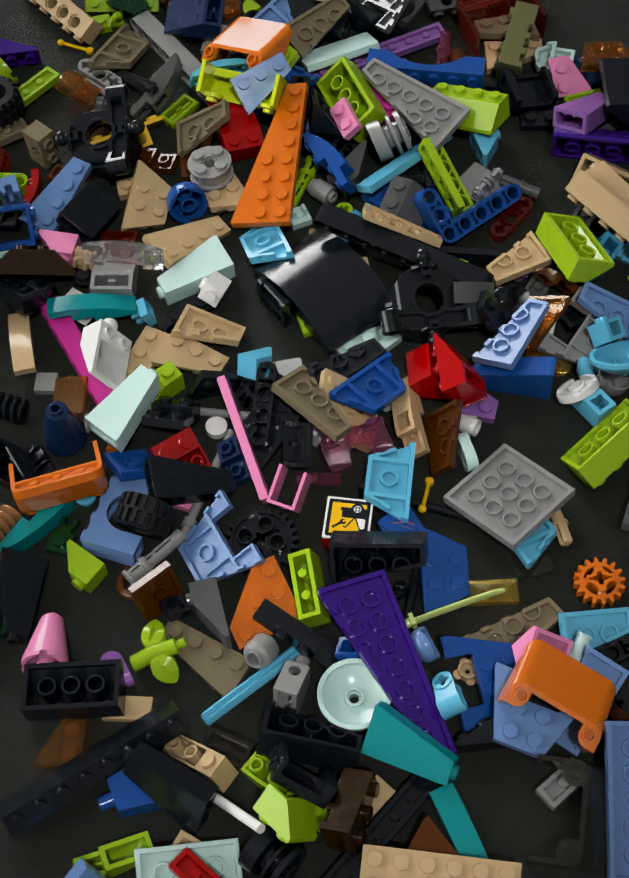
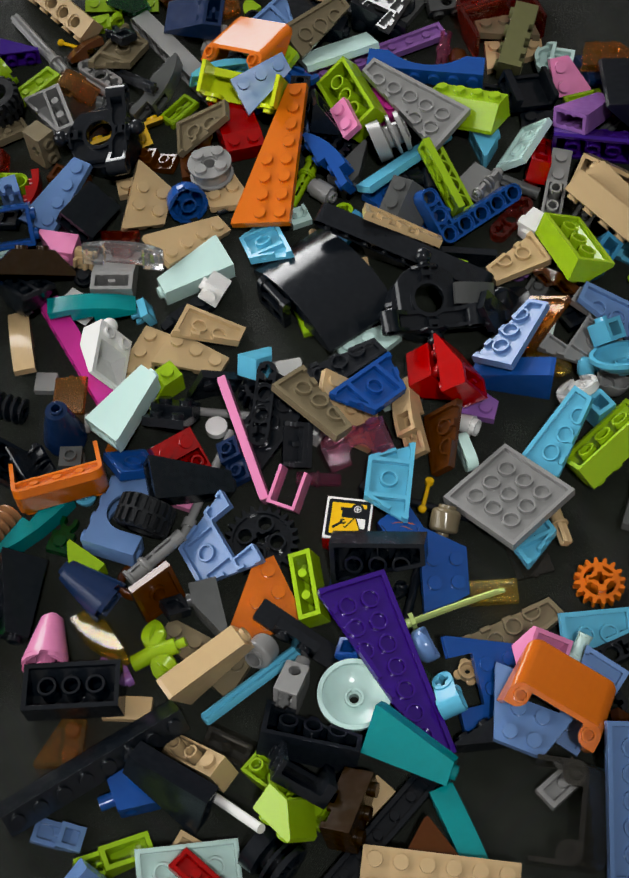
none -> light grey axle [11,13,70,77]
none -> light grey wedge [23,83,75,145]
none -> medium blue slope [29,818,87,854]
none -> dark grey brick [58,446,87,470]
none -> dark blue cone [58,560,126,623]
none -> reddish brown slope [66,35,105,64]
none -> clear yellow slope [70,610,130,666]
none -> black plate [105,25,138,46]
none -> tan slope [156,625,255,705]
none -> dark tan head [429,503,461,538]
none -> light aqua tile [495,117,553,172]
none -> white brick [517,207,544,240]
none -> medium azure wing [522,385,594,478]
none -> red slope [525,138,552,186]
none -> light grey slope [541,147,573,214]

